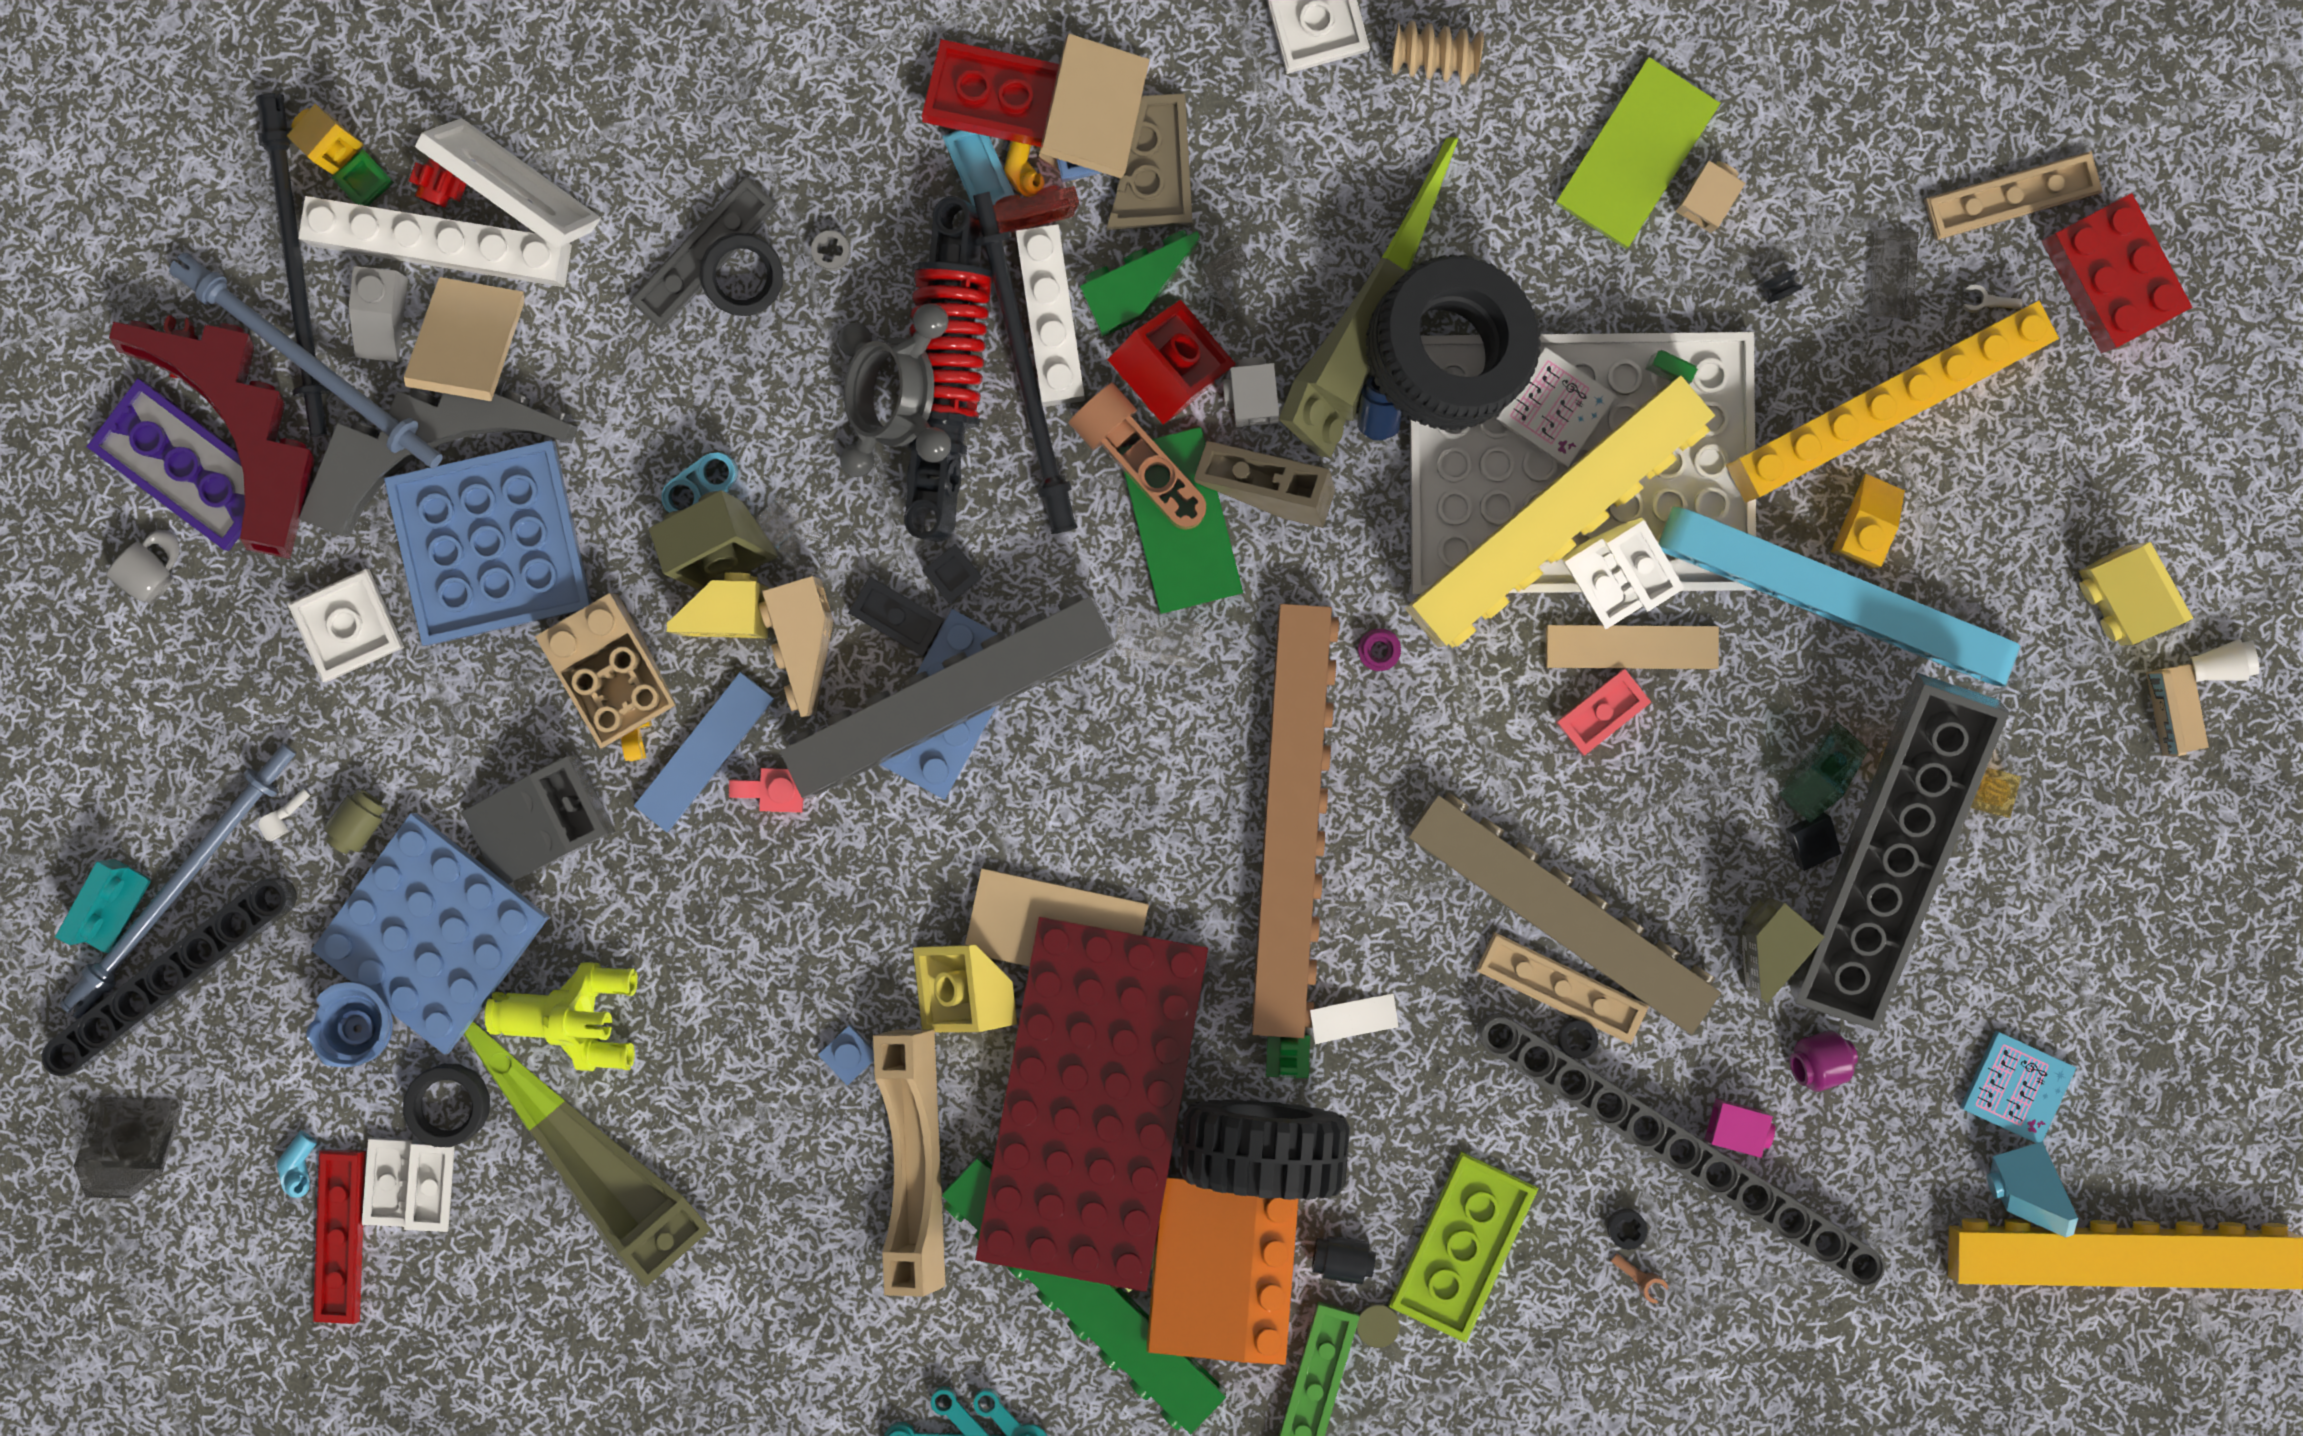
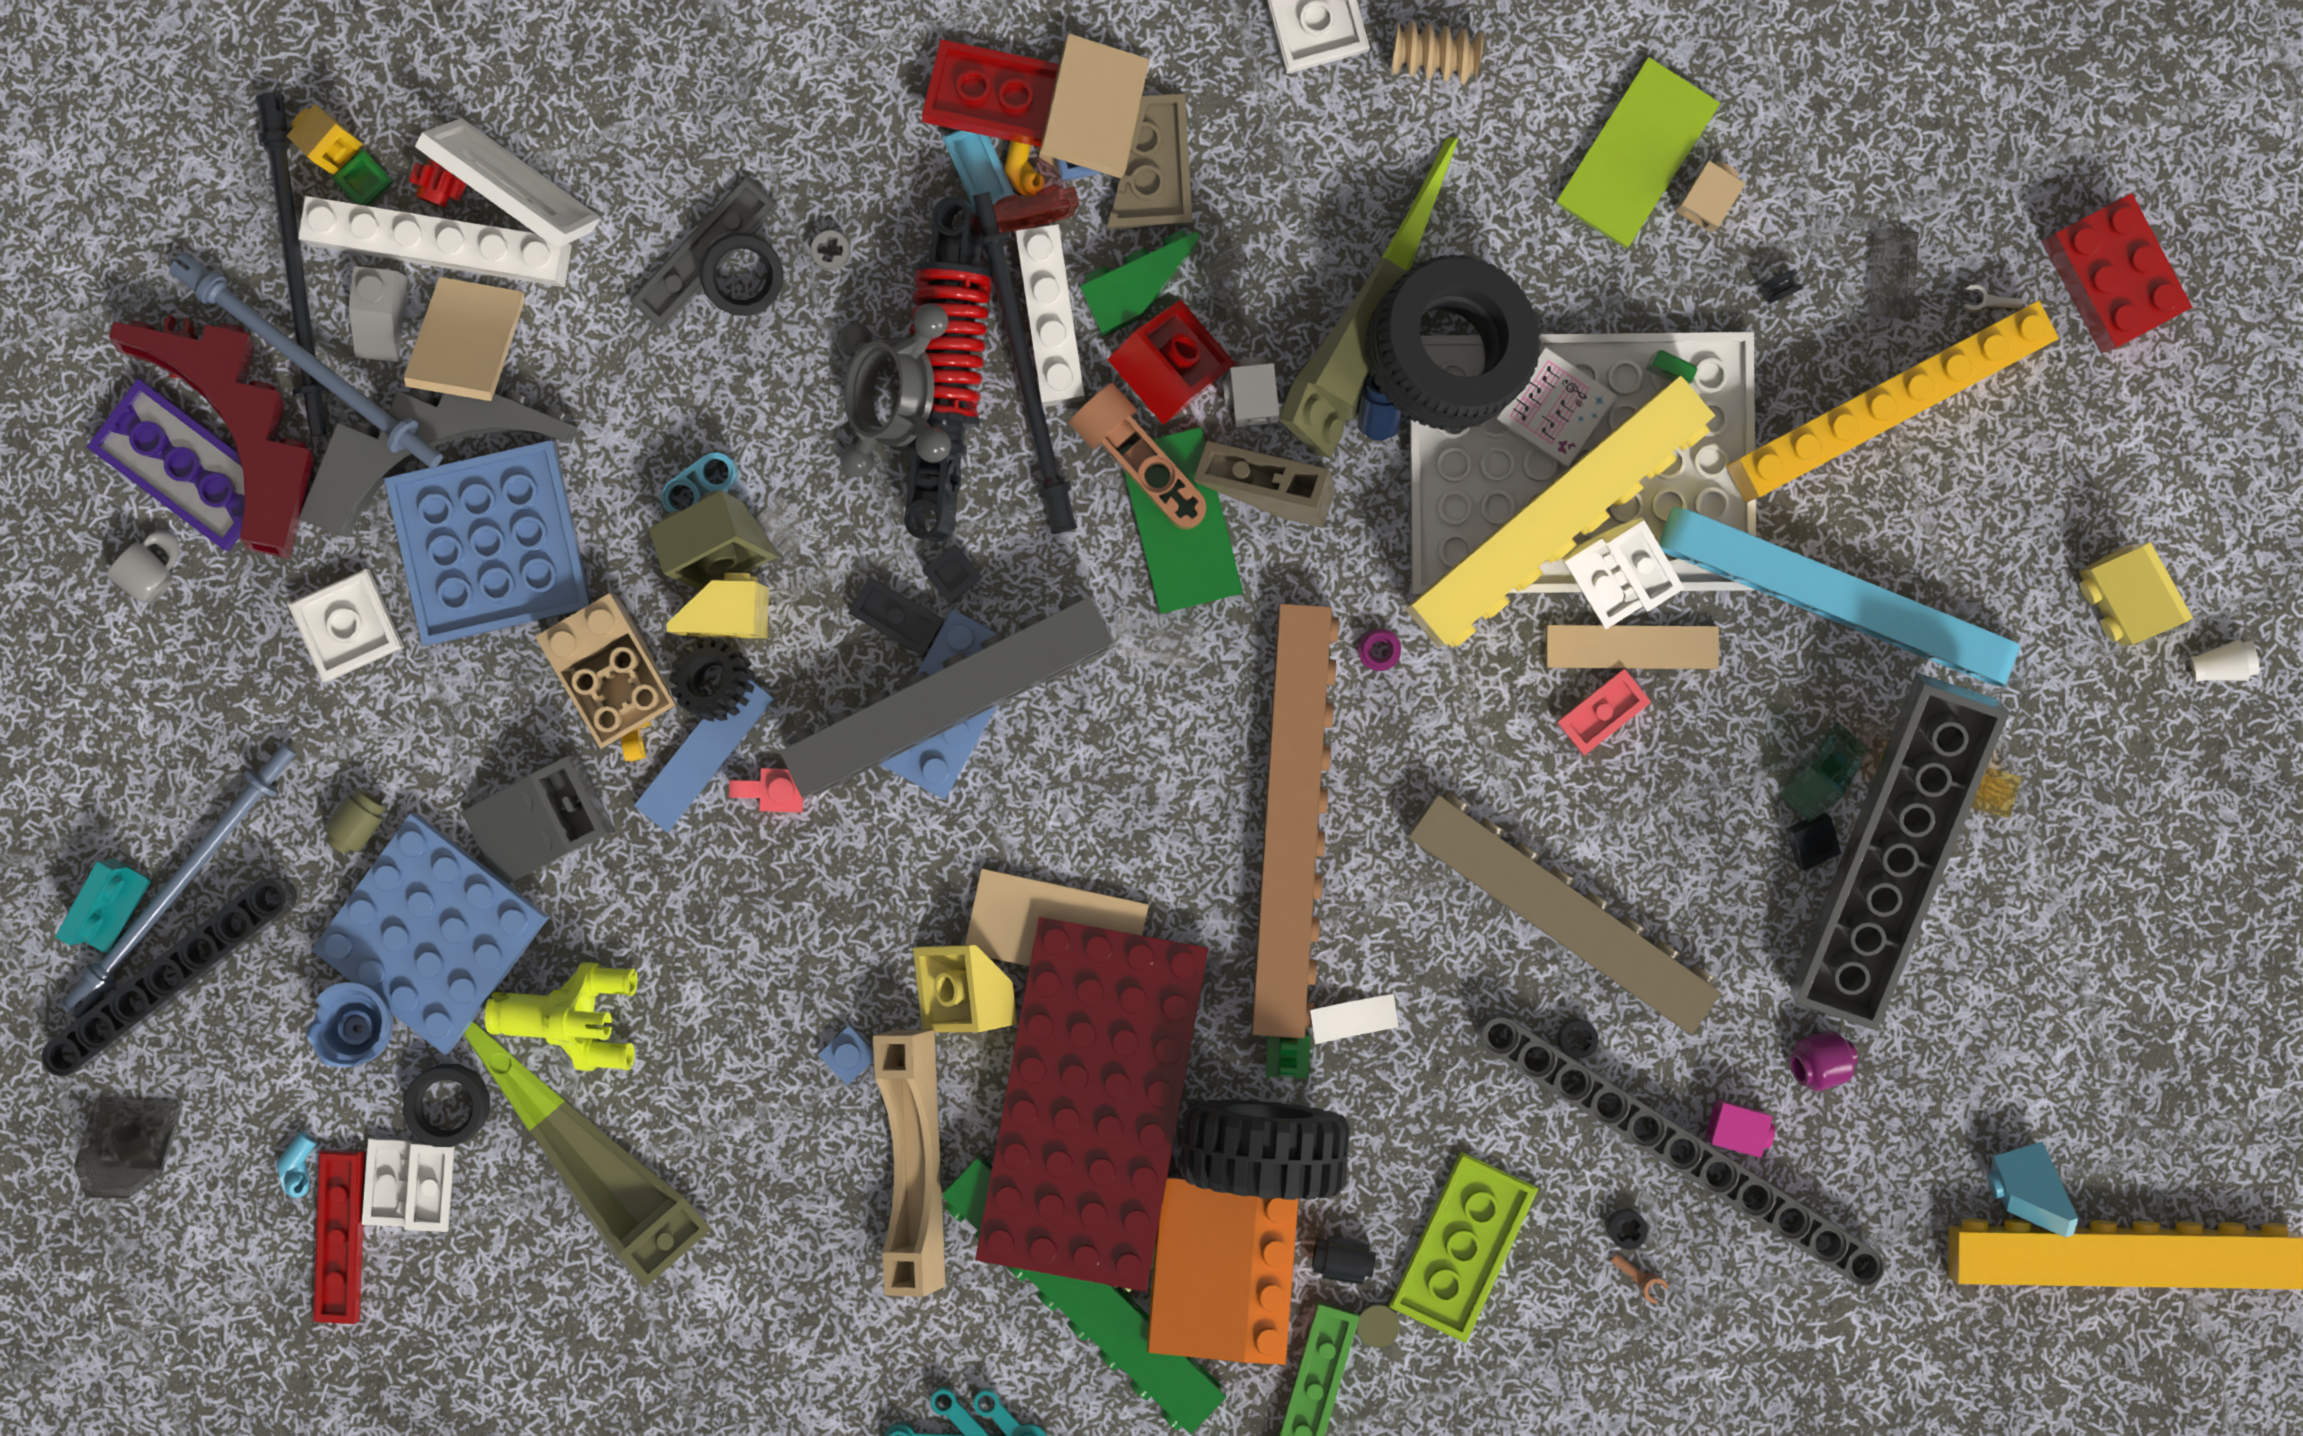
white hand [259,788,311,841] -> none
tan slope [759,576,834,717] -> none
tan tile [1475,932,1649,1045] -> none
olive slope [1740,898,1825,1004] -> none
yellow slope [1831,474,1905,569] -> none
tan tile [1924,151,2103,241] -> none
medium azure tile [1960,1031,2076,1143] -> none
tan panel [2146,664,2209,756] -> none
none -> black tyre [669,638,755,722]

